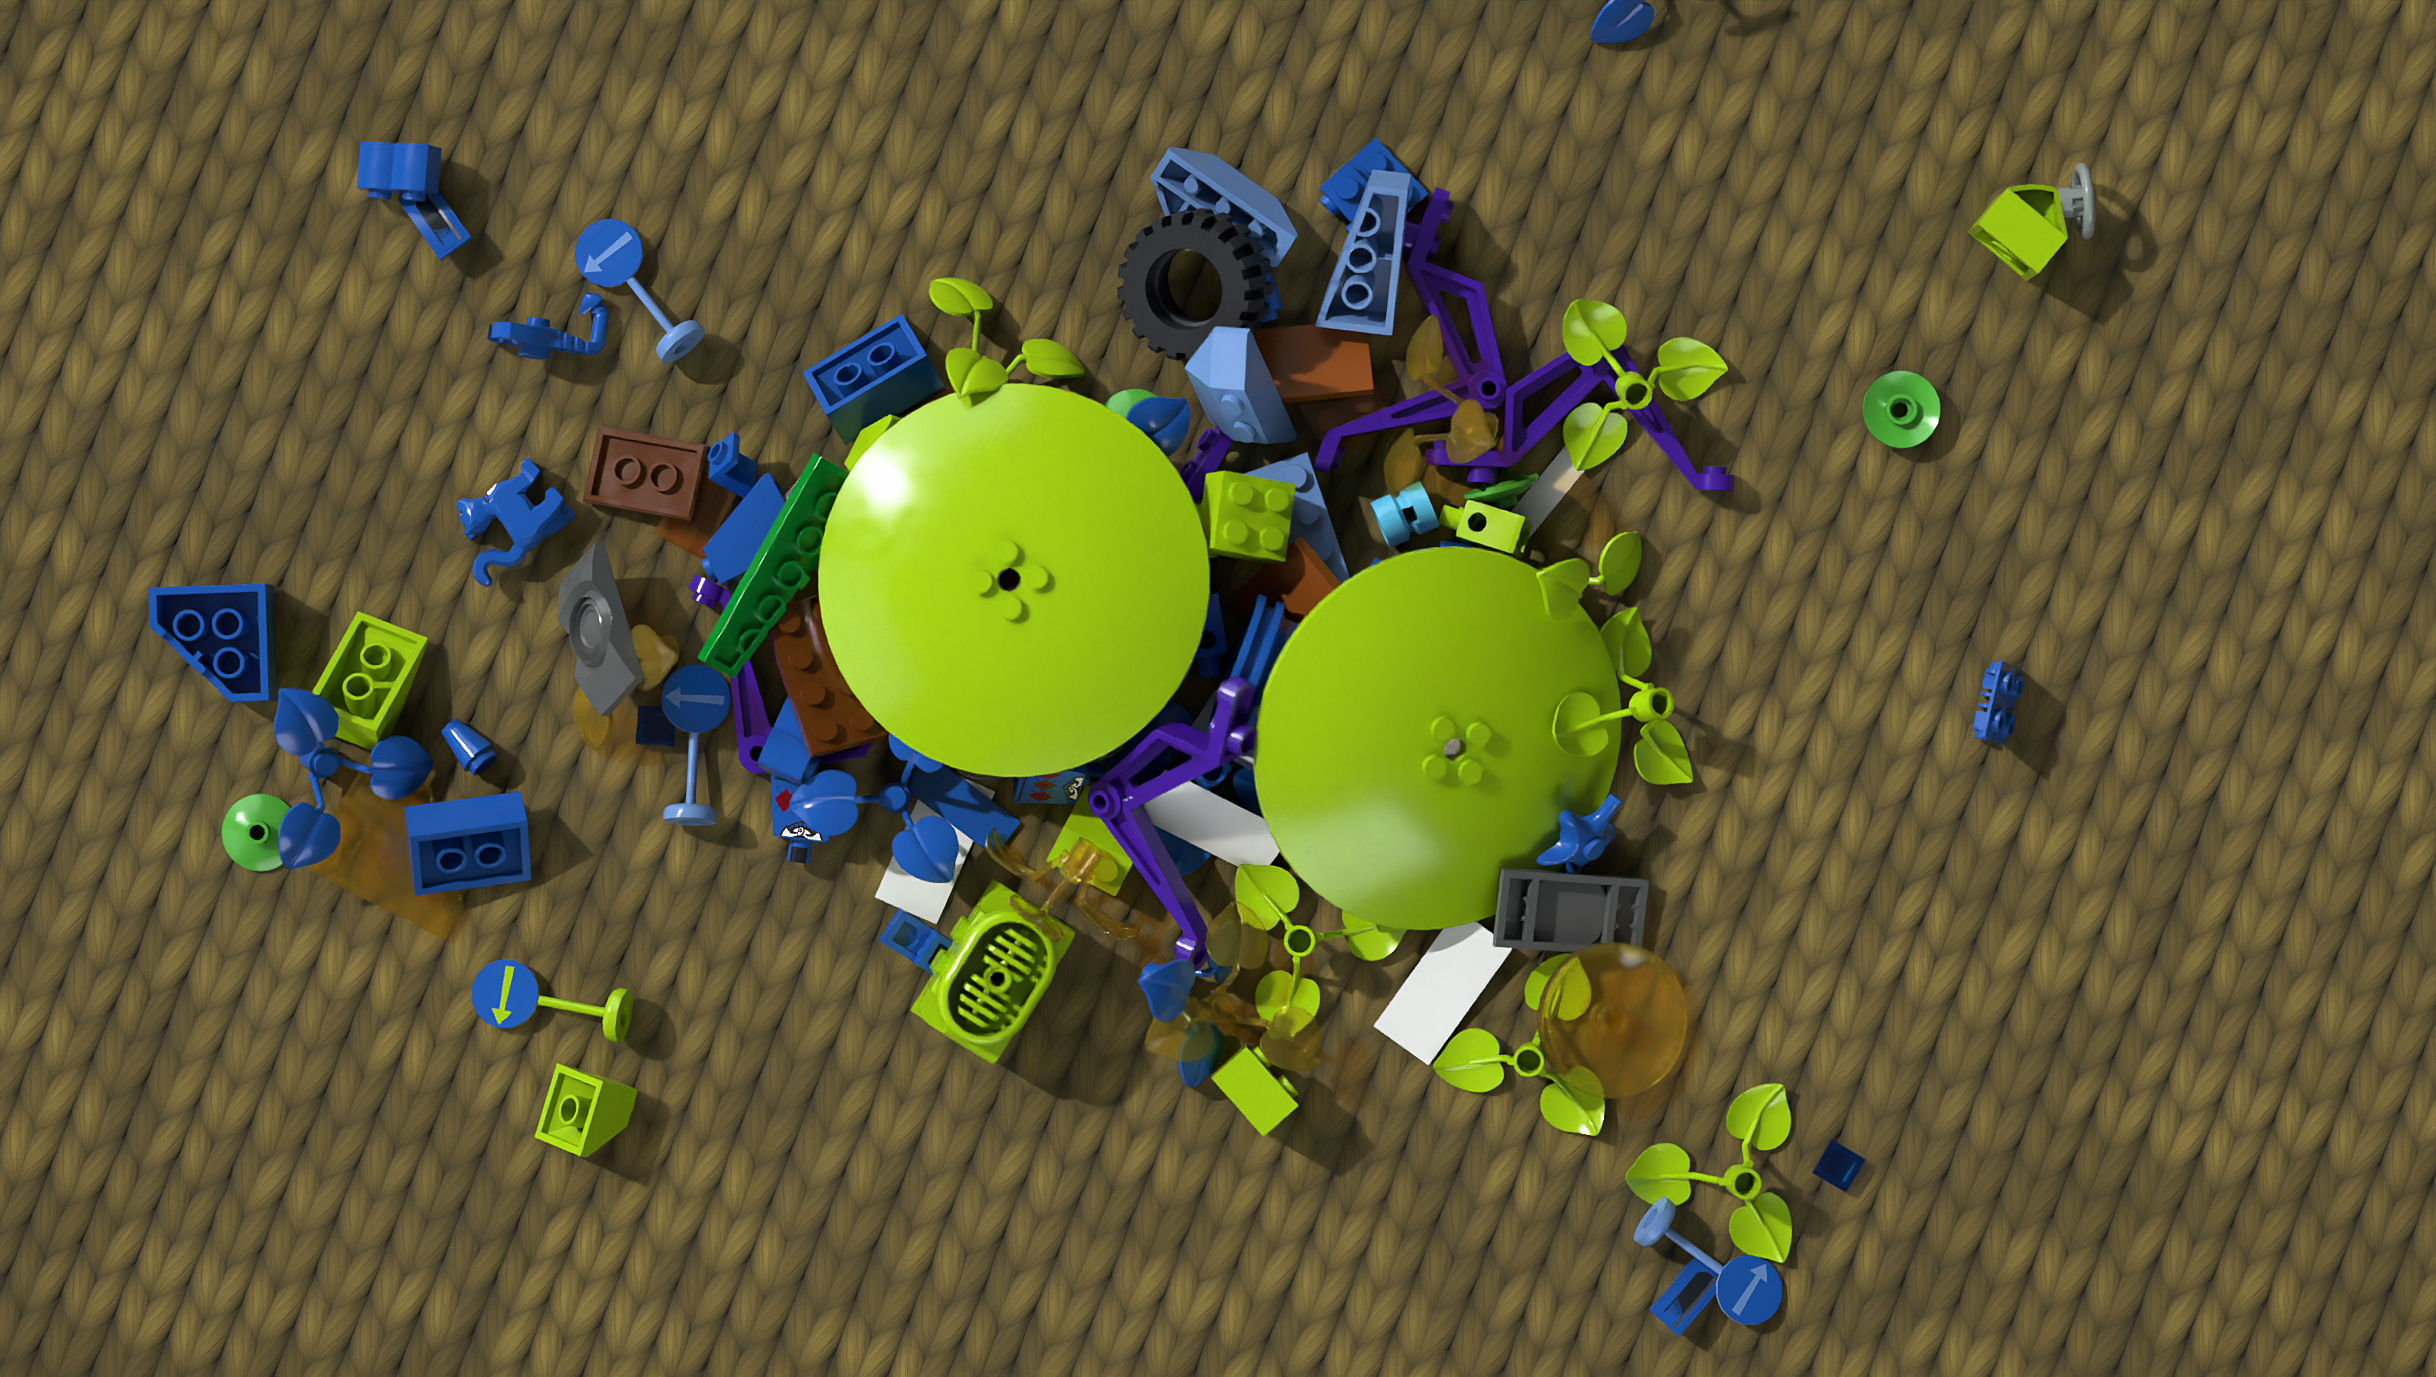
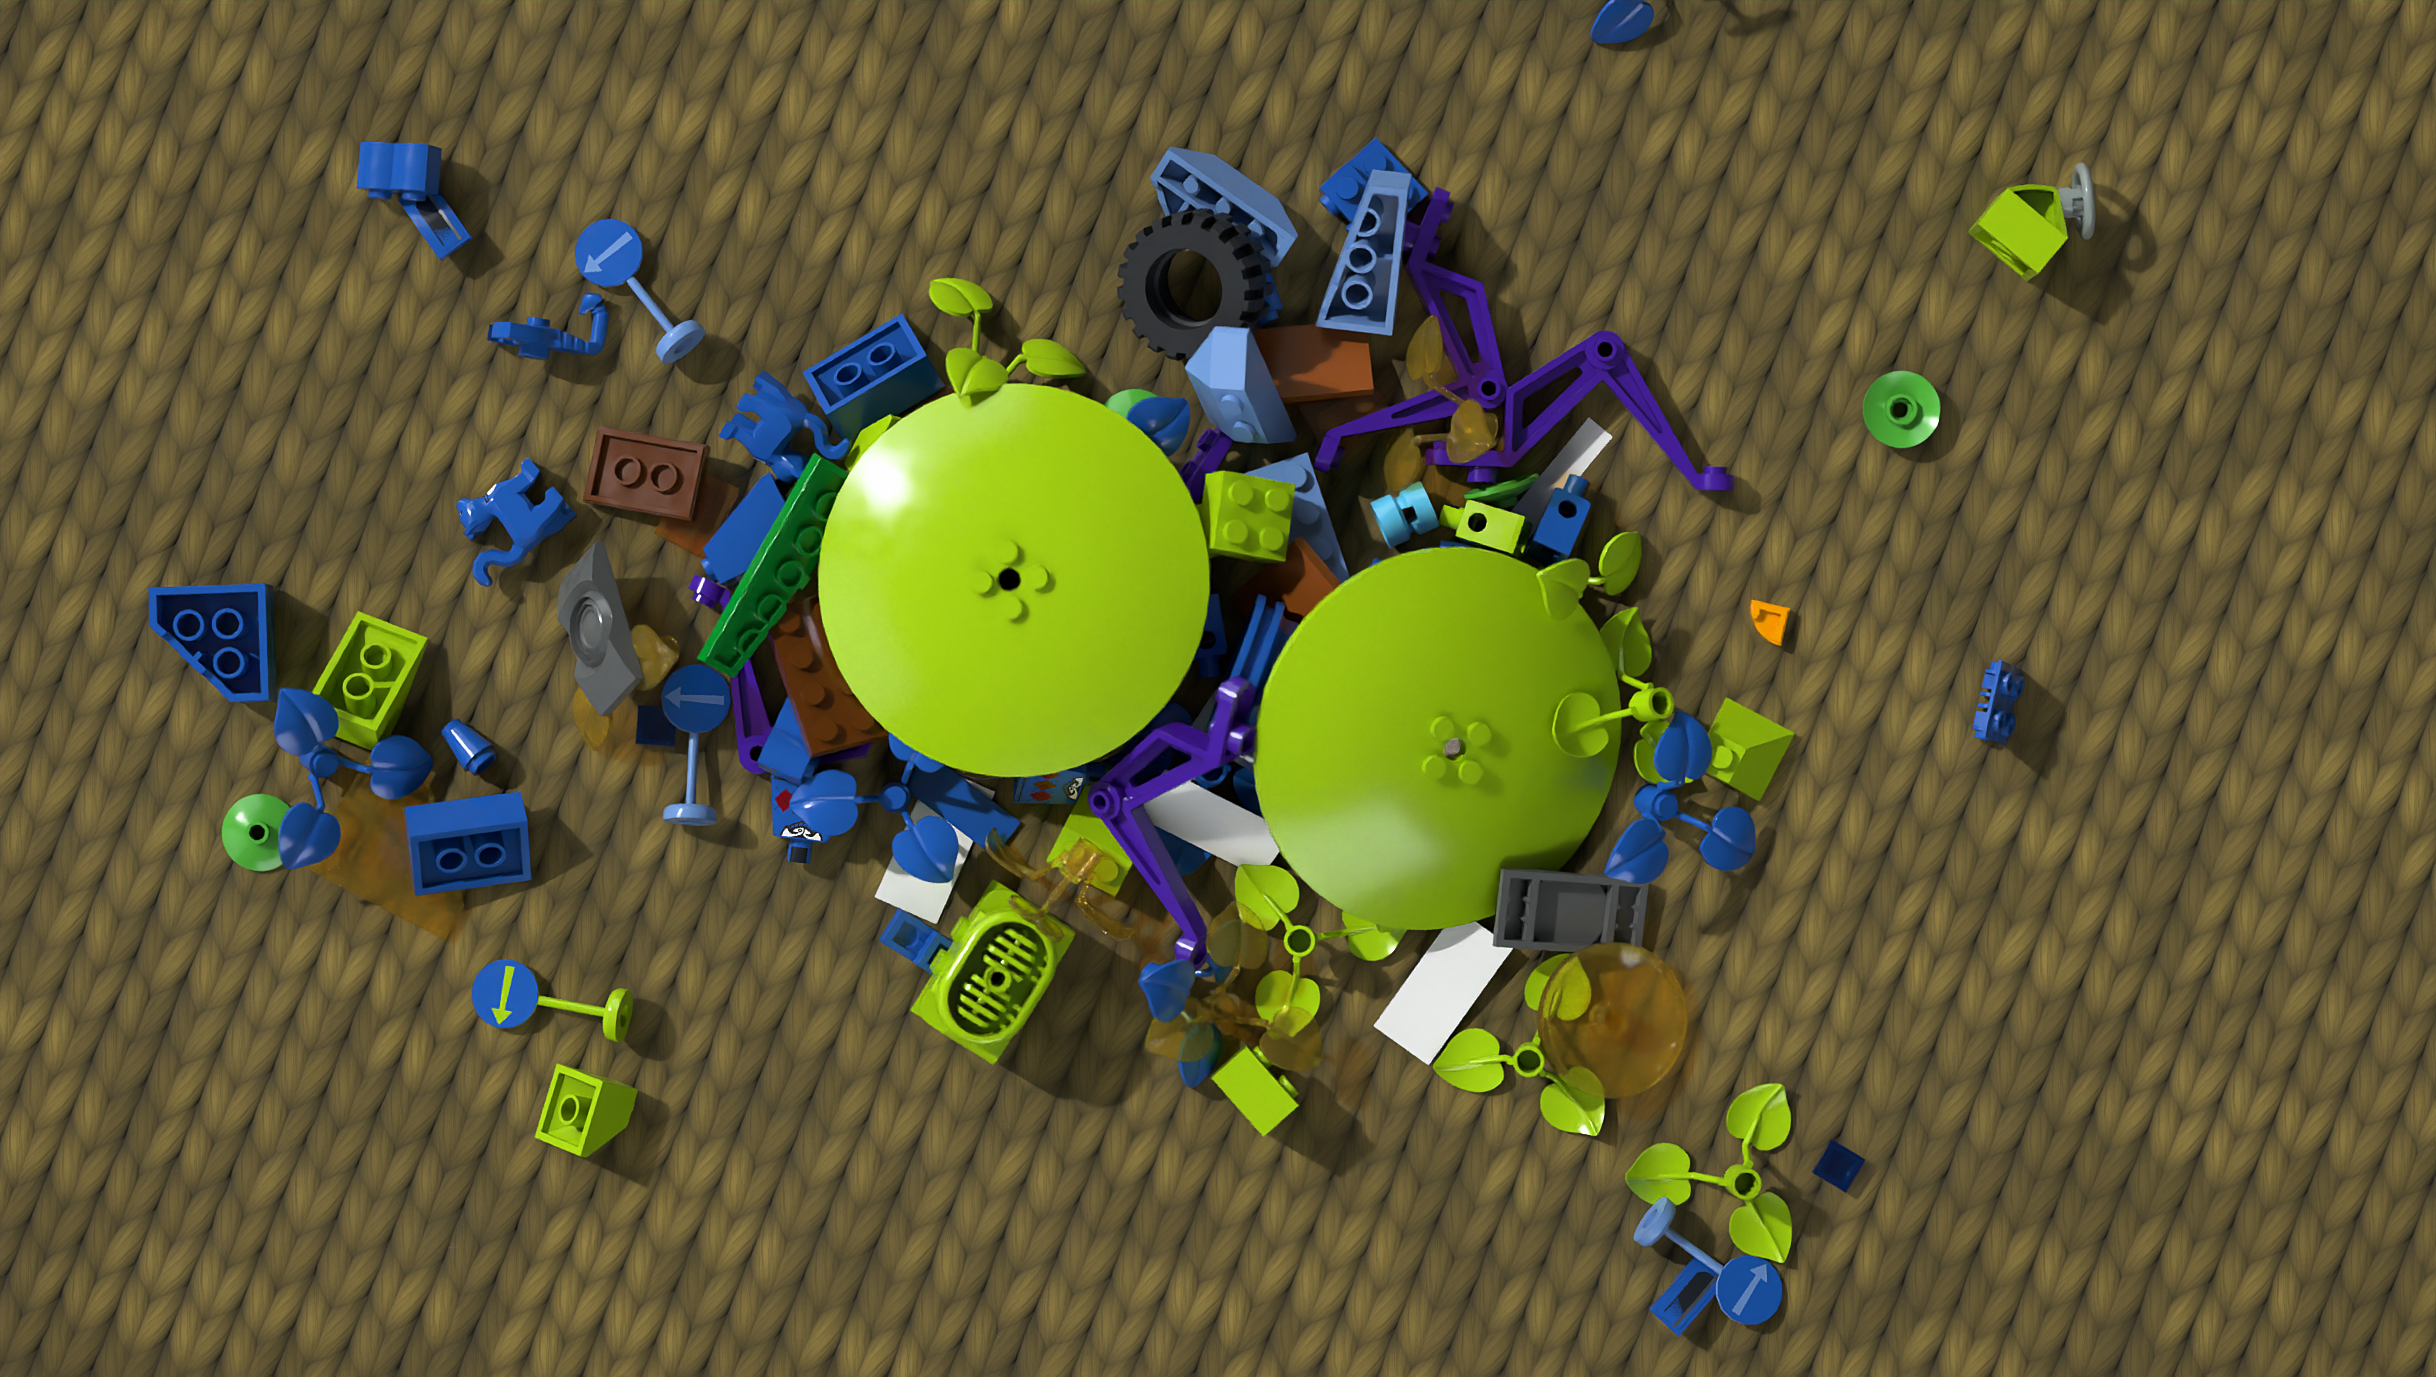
blue bracket [708,432,757,498] -> none
blue animal [1537,793,1623,873] -> none
lime plant [1562,299,1728,471] -> none
none -> blue animal [718,370,852,488]
none -> blue torso [1524,474,1591,566]
none -> blue plant [1604,710,1756,884]
none -> lime slope [1705,697,1795,802]
none -> light orange tile [1750,599,1790,646]

